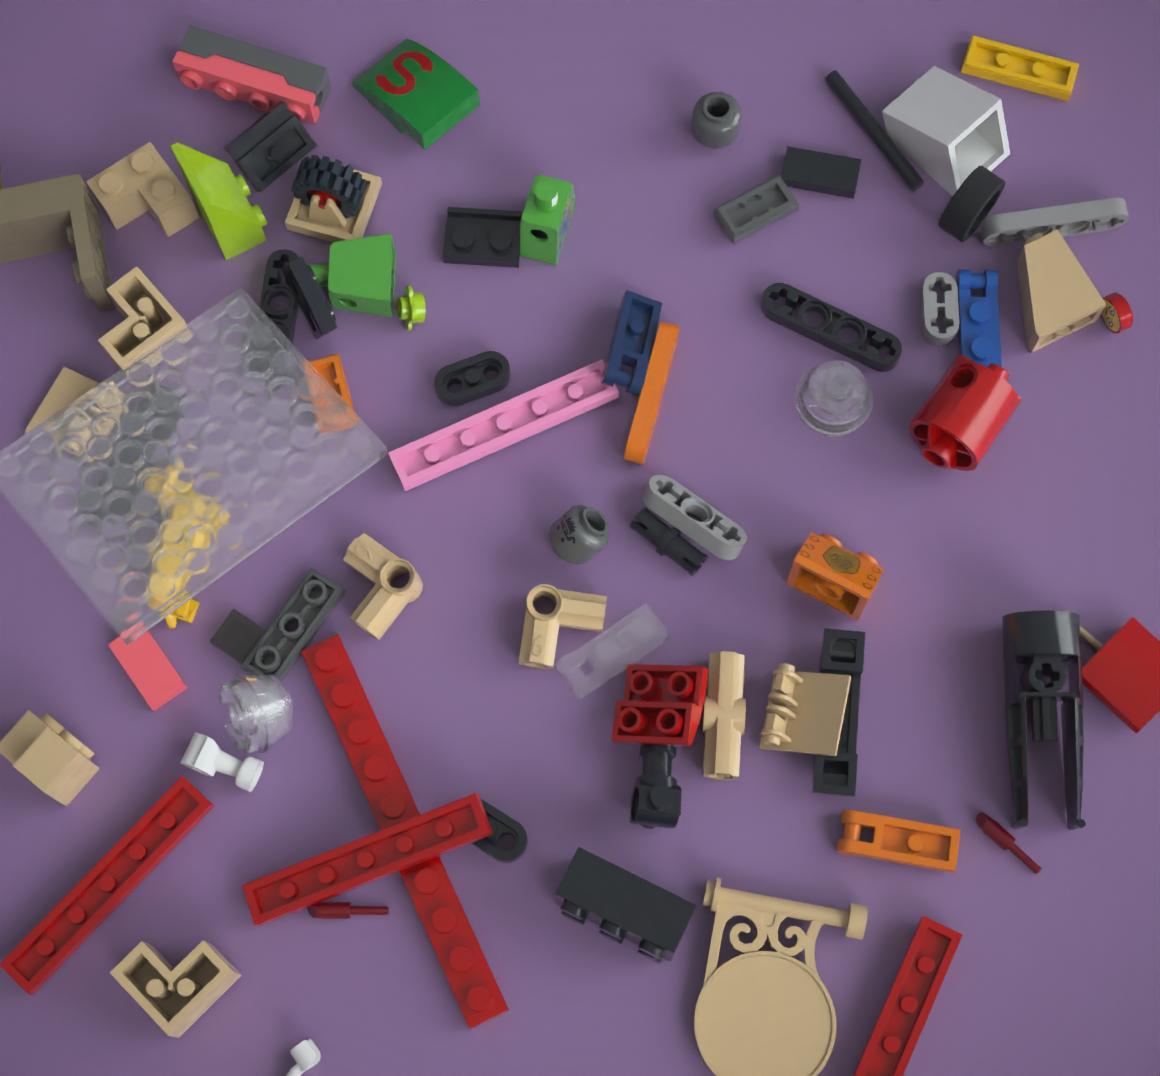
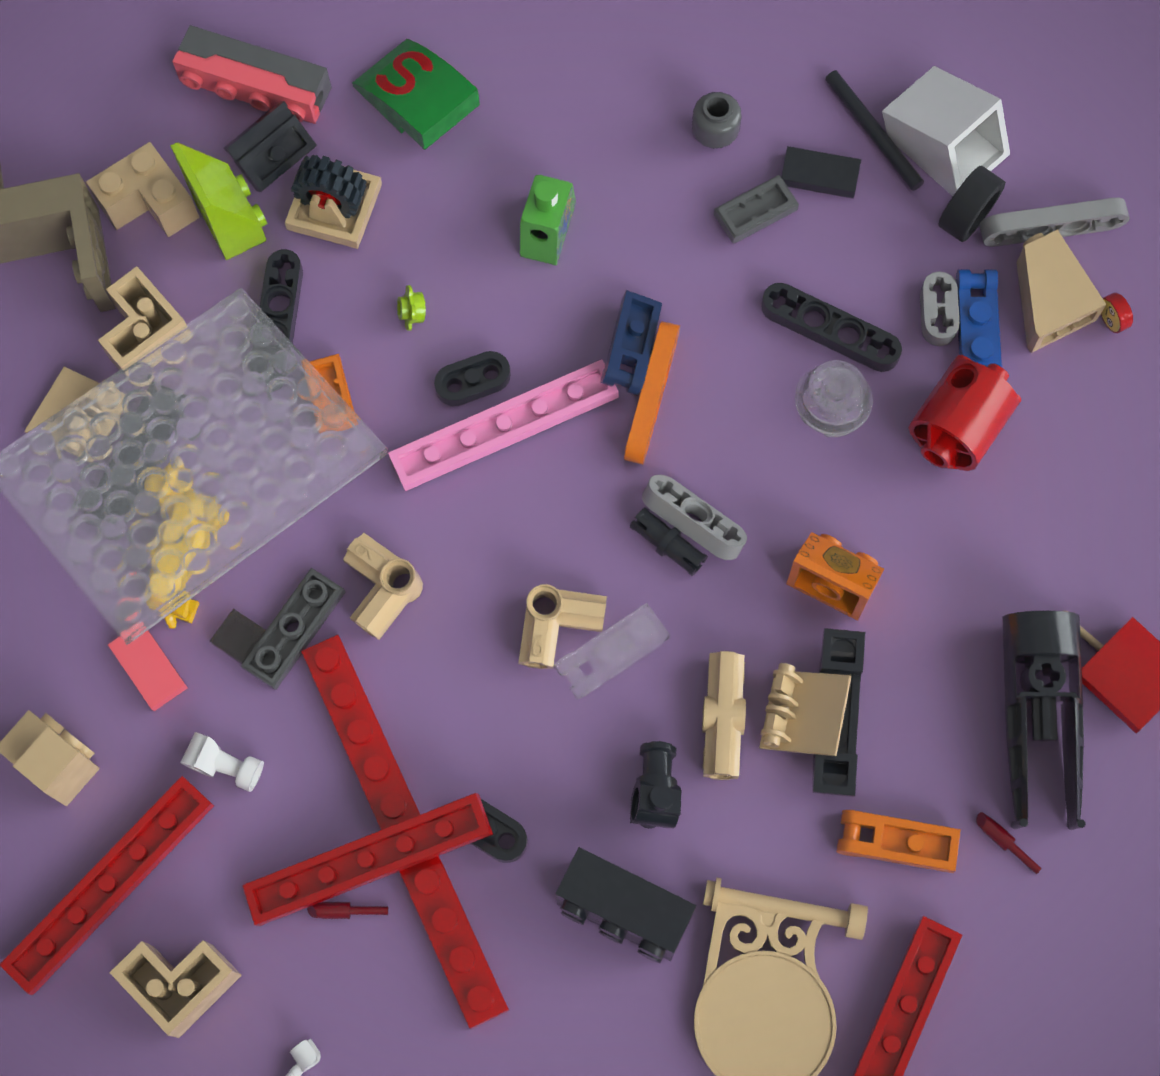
clear cone [219,674,294,754] -> none
black plate [282,256,338,339] -> none
bright green torso [308,234,396,317] -> none
black plate [443,207,523,268] -> none
dark grey head [549,505,609,565] -> none
red slope [611,664,709,746] -> none
yellow tile [960,35,1079,101] -> none

